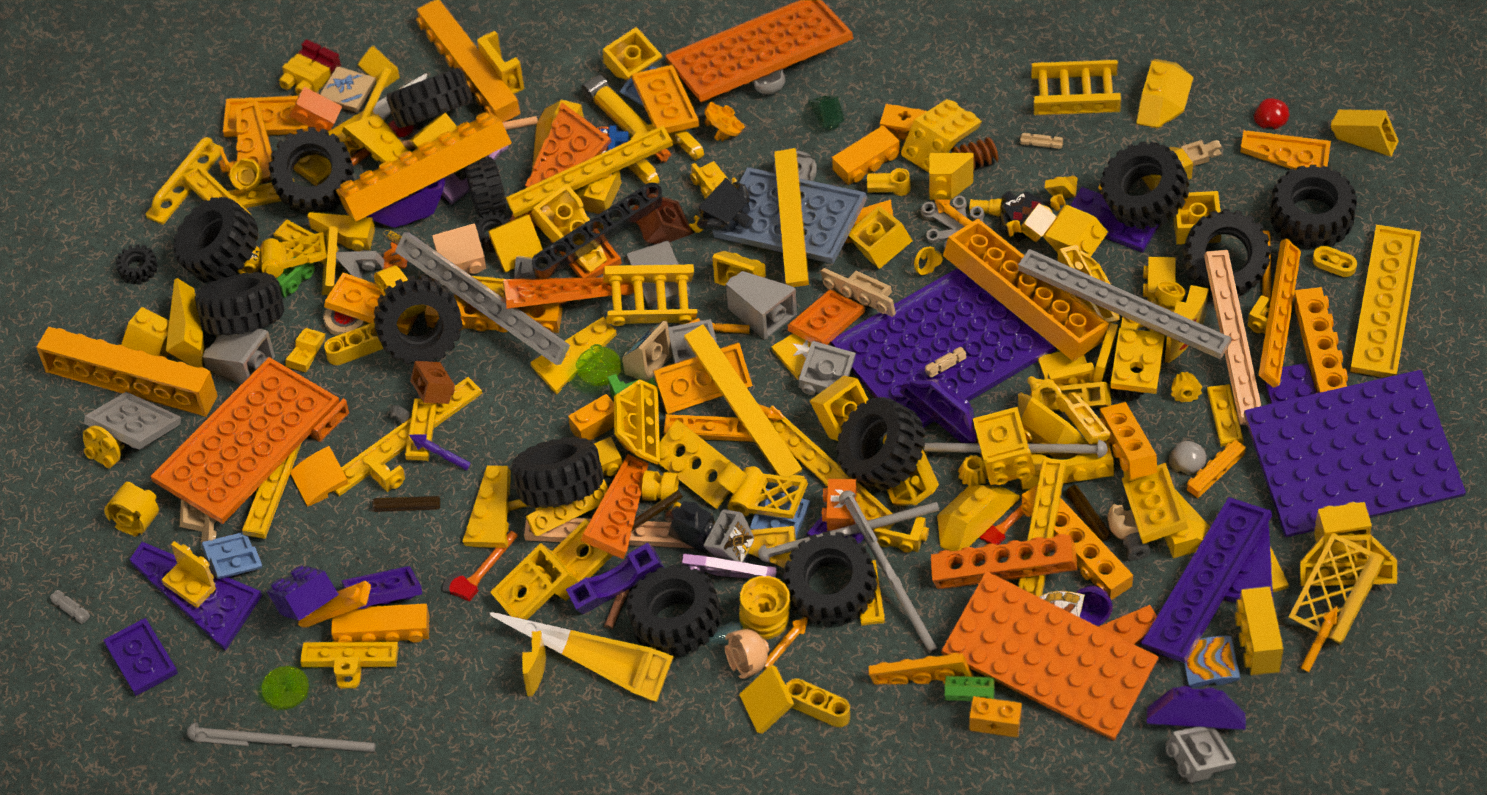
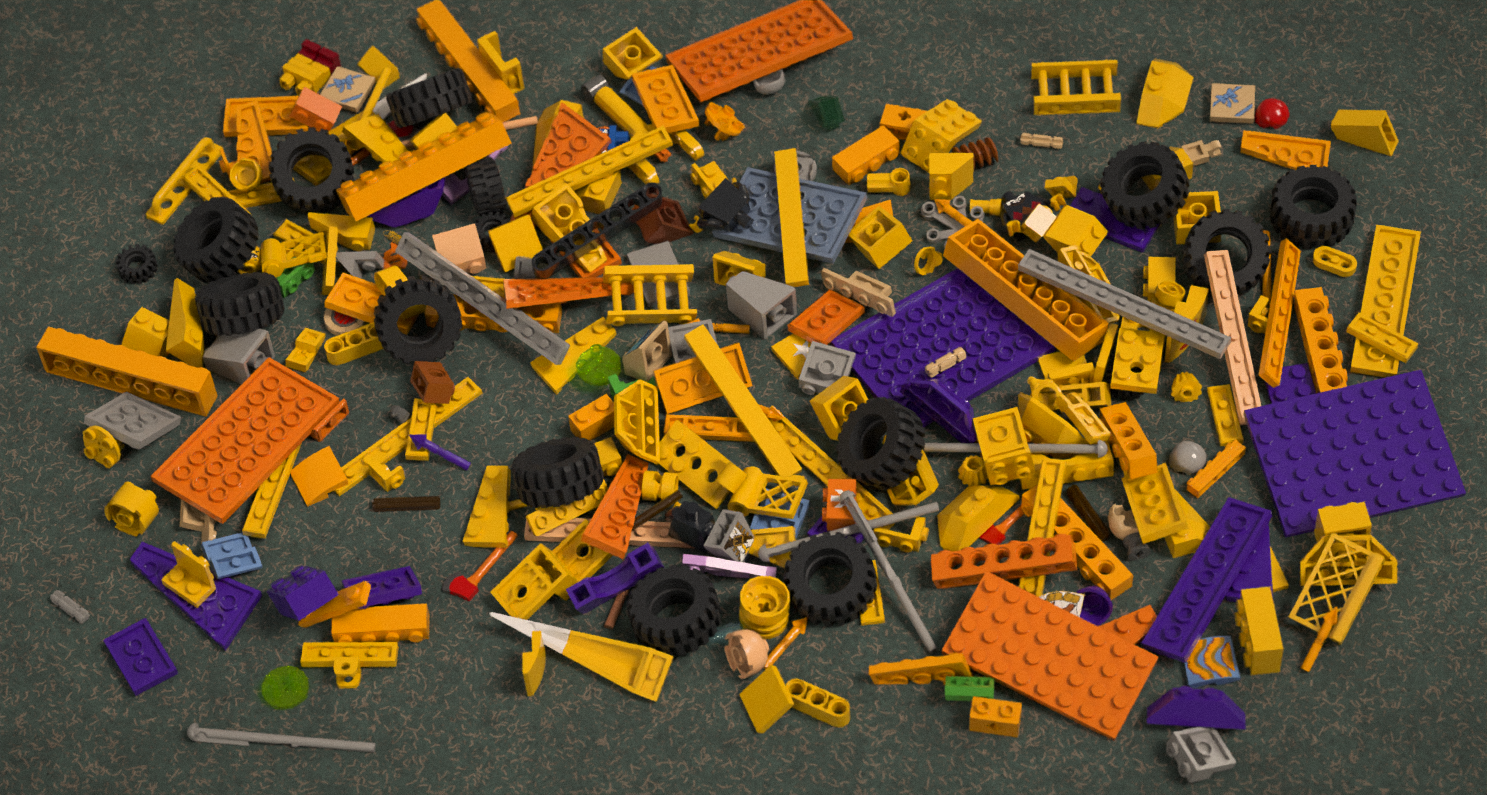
none -> tan tile [1210,83,1255,124]
none -> yellow tile [1346,313,1418,363]

